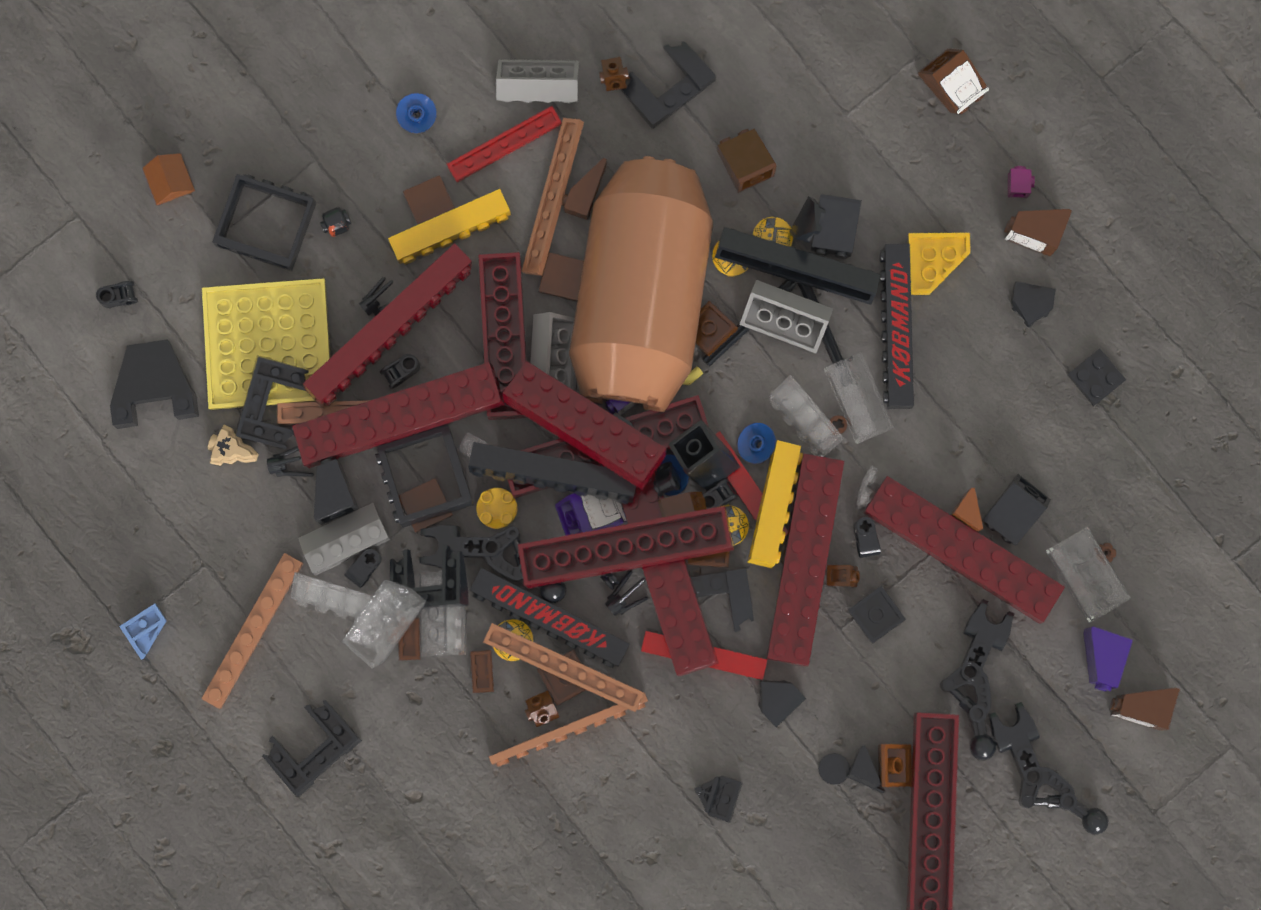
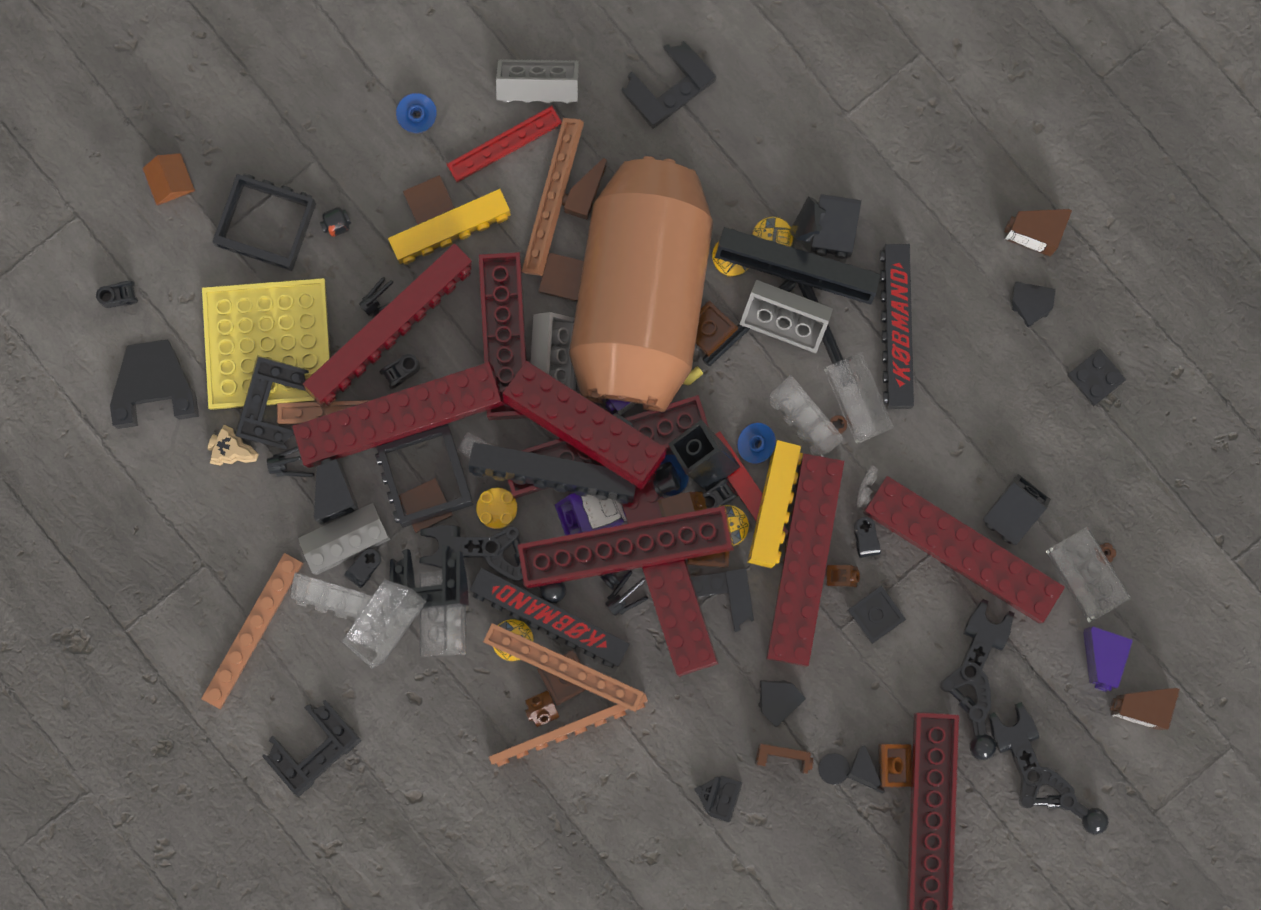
medium blue wing [119,603,167,660] -> none
reddish brown plate [398,618,420,660] -> none
reddish brown plate [470,650,494,693] -> none
reddish brown brick [599,57,629,92] -> none
red tile [641,631,767,680] -> none
reddish brown slope [717,128,777,193] -> none
yellow plate [908,233,970,295] -> none
slope [917,49,989,114] -> none
dark orange slope [950,488,983,532] -> none
magenta brick [1007,166,1035,198] -> none
none -> reddish brown panel [755,744,814,774]

